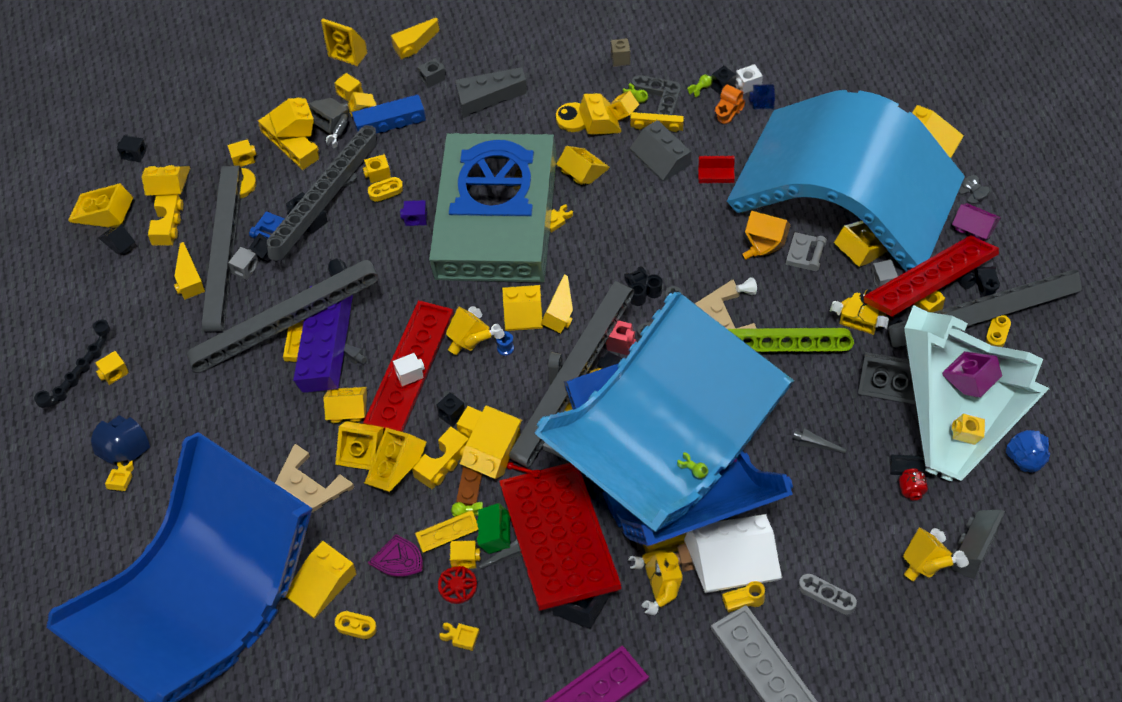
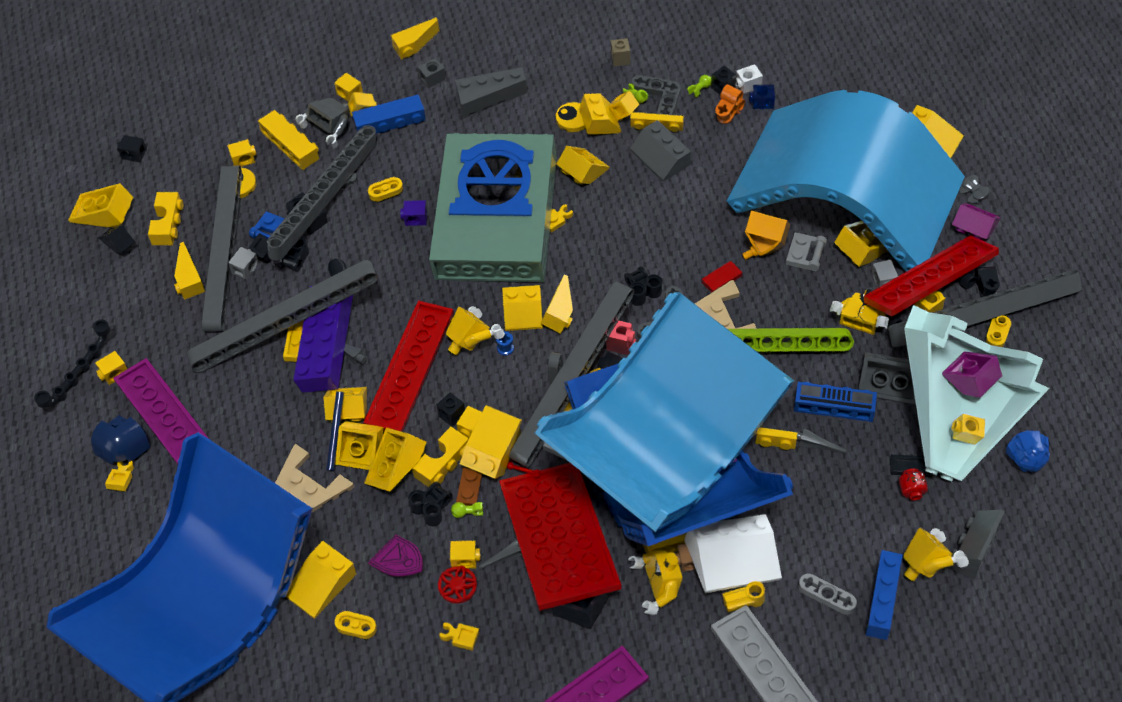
yellow slope [141,165,190,196] -> none
yellow slope [269,98,314,137] -> none
yellow slope [321,19,367,66] -> none
yellow brick [363,154,391,183] -> none
white brick [393,353,425,386] -> none
yellow plate [415,510,478,552] -> none
green brick [477,503,510,554] -> none
lime arm [677,452,708,479] -> none
red panel [698,156,735,183] -> none
white rock [736,278,757,295] -> none
none -> magenta plate [113,358,210,465]
none -> black piece [279,236,309,272]
none -> dark blue bar [326,391,344,471]
none -> black piece [408,482,453,527]
none -> red tile [701,261,742,293]
none -> yellow plate [755,427,797,450]
none -> blue brick [794,382,877,422]
none -> blue brick [866,550,903,640]

